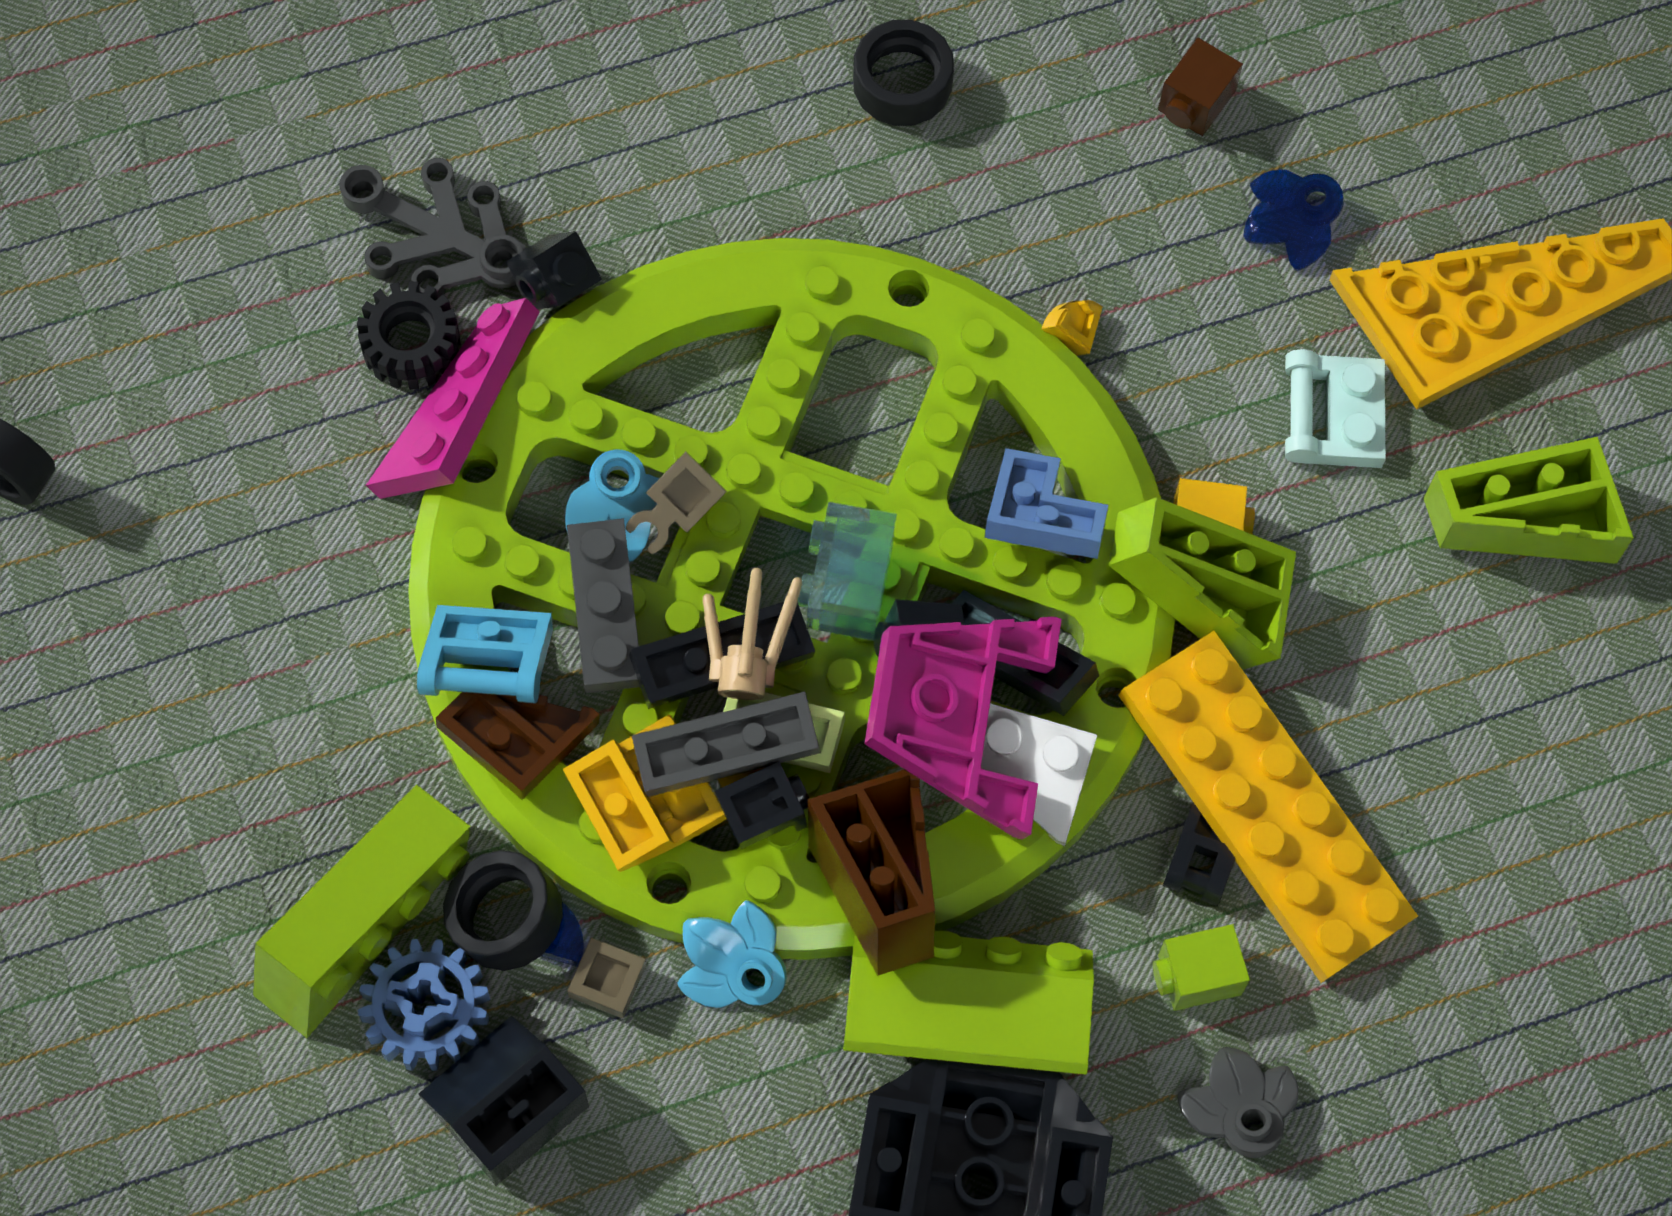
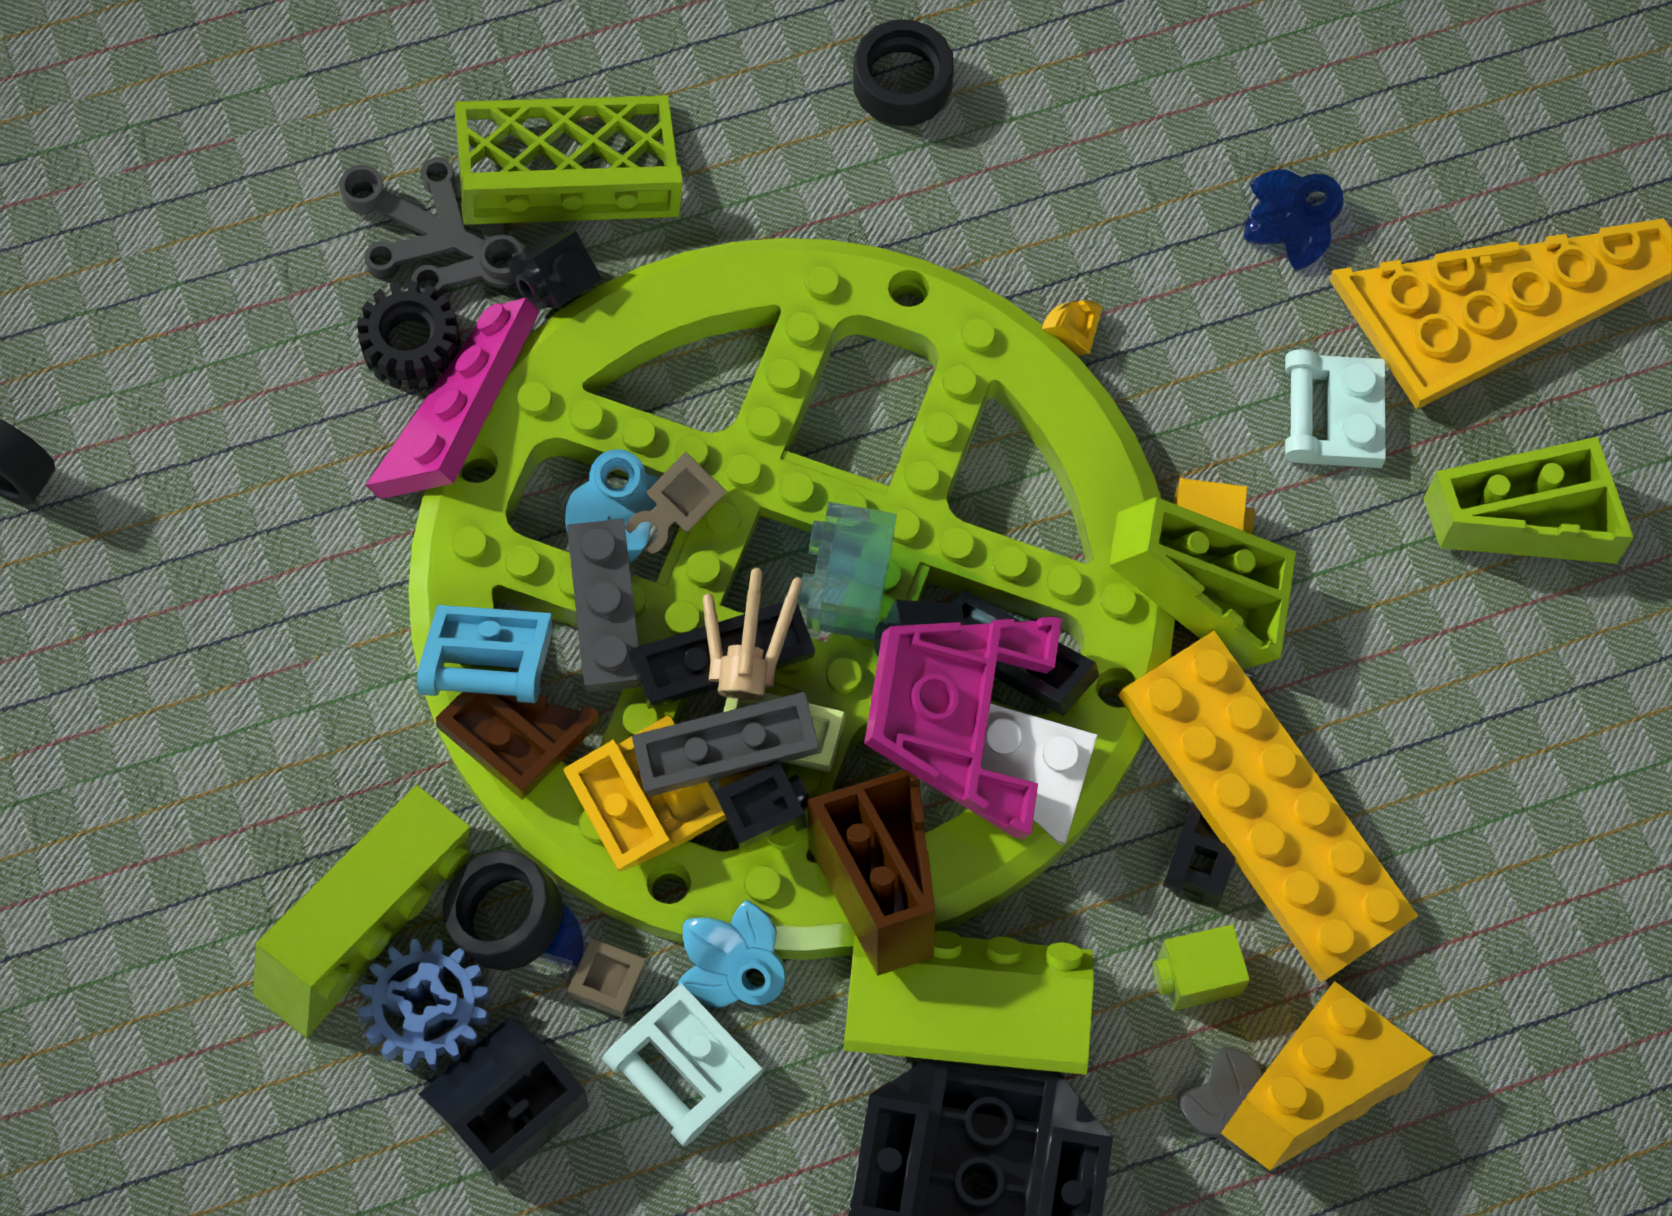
medium blue plate [985,448,1108,559] -> none
reddish brown brick [1158,38,1243,137] -> none
none -> lime fence [455,95,683,225]
none -> light aqua plate [602,983,763,1147]
none -> yellow wedge [1221,981,1434,1171]

